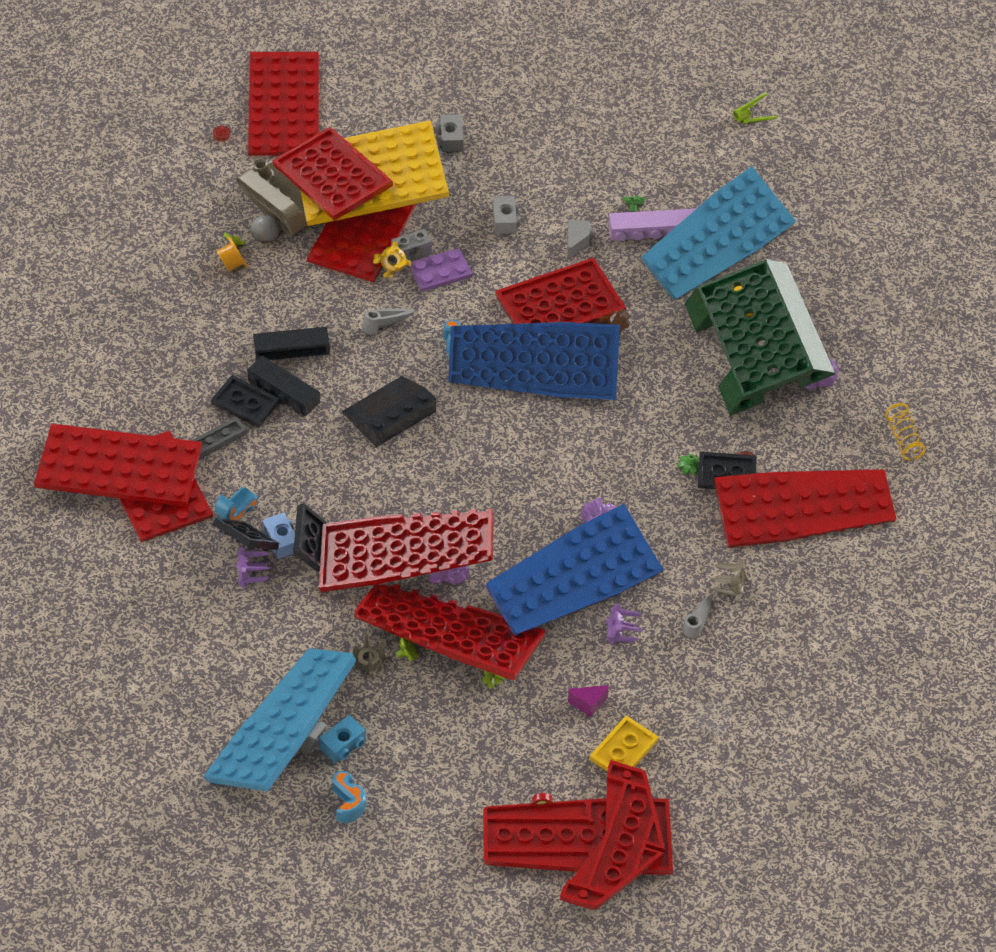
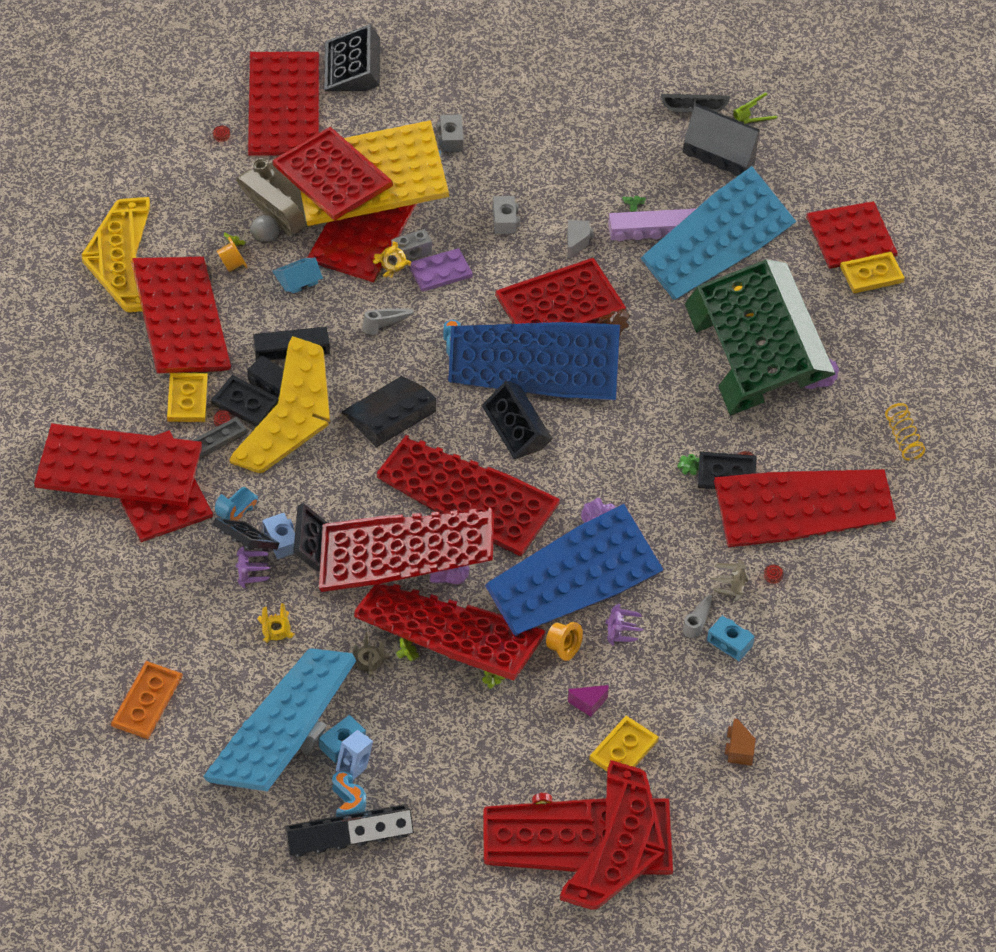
none -> yellow wing [81,197,150,312]
none -> orange tile [111,661,183,739]
none -> red plate [131,256,231,374]
none -> yellow plate [167,373,208,422]
none -> clear red tile [213,410,232,427]
none -> yellow wing [229,336,331,473]
none -> yellow piece [257,603,295,643]
none -> dark azure slope [272,258,323,293]
none -> black brick [284,804,414,857]
none -> black slope [324,24,380,92]
none -> light blue brick [336,730,373,780]
none -> red wing [377,435,560,557]
none -> black slope [481,380,553,460]
none -> light orange piece [546,622,583,661]
none -> dark grey brick [661,94,730,112]
none -> black slope [683,104,760,176]
none -> dark azure brick [707,615,755,661]
none -> dark orange slope [725,718,756,766]
none -> clear red tile [764,564,784,584]
none -> red plate [806,201,898,269]
none -> yellow plate [840,252,905,294]

